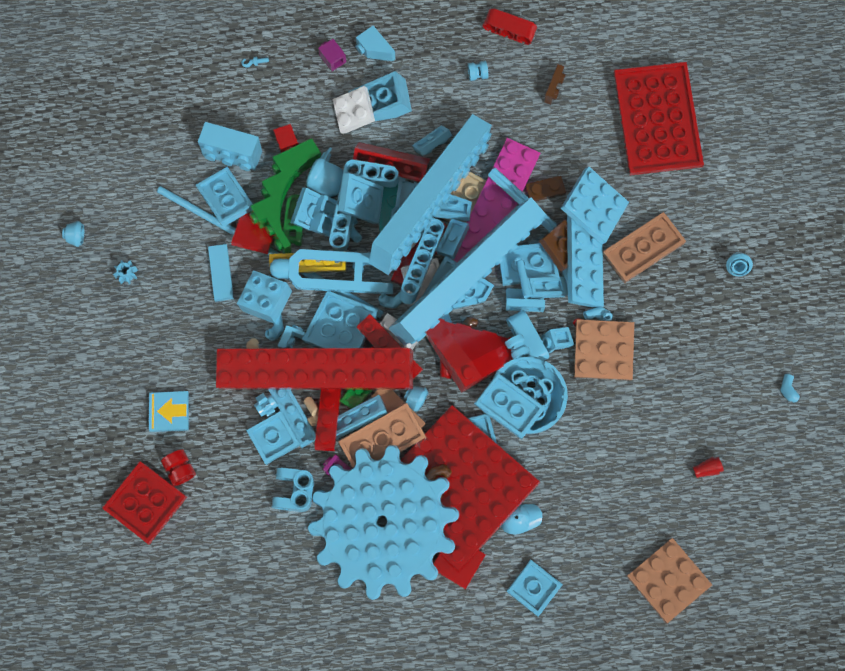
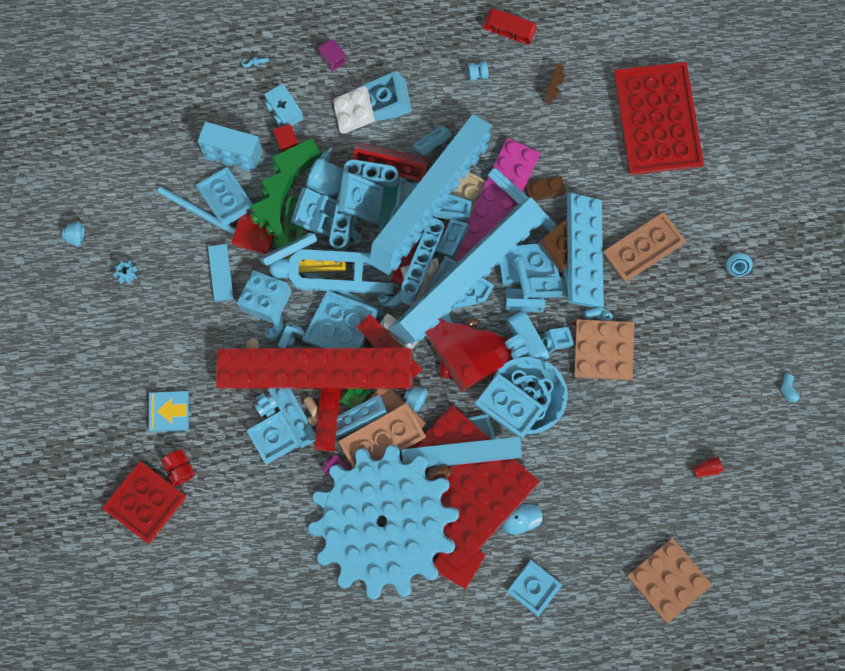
medium azure piece [271,468,314,512] -> none
medium azure slope [356,26,395,61] -> none
medium azure plate [561,166,629,244] -> none
none -> medium azure tile [259,233,317,265]
none -> medium azure brick [264,84,303,126]
none -> medium azure tile [402,437,522,468]

